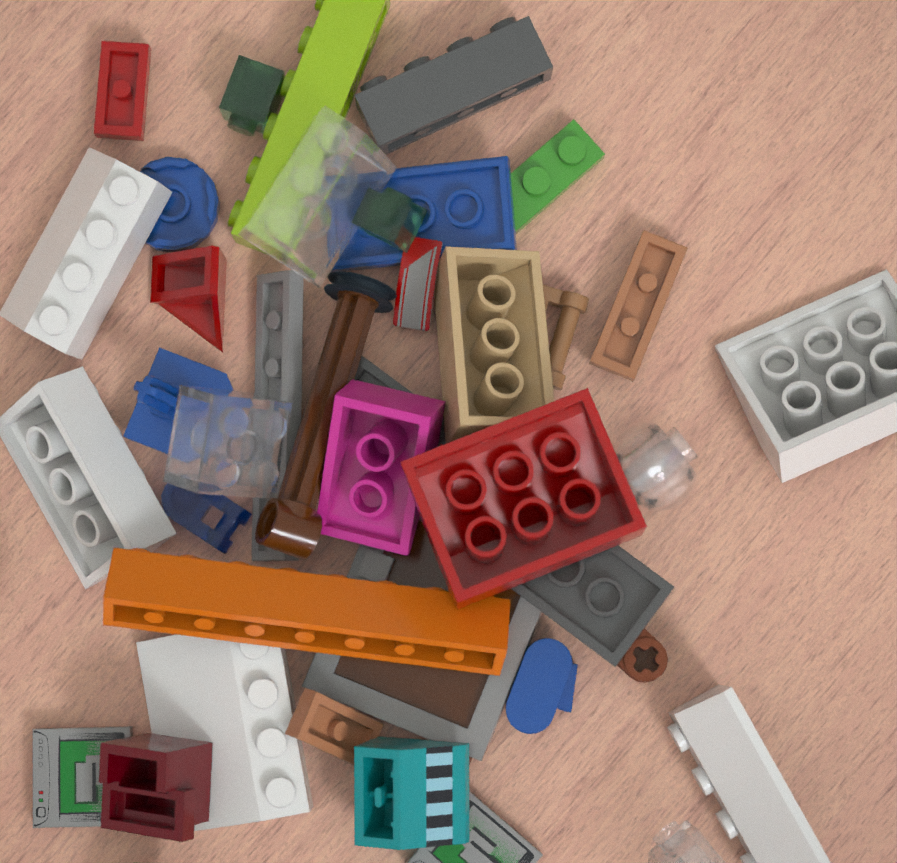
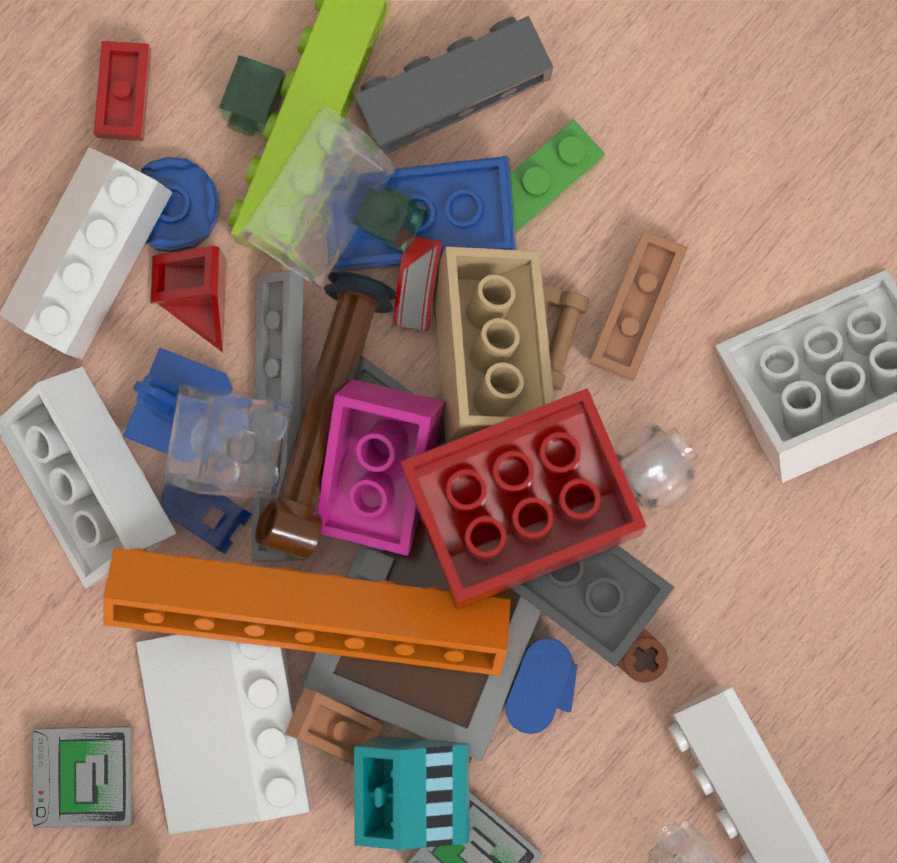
dark red plate [99,733,213,842] -> none

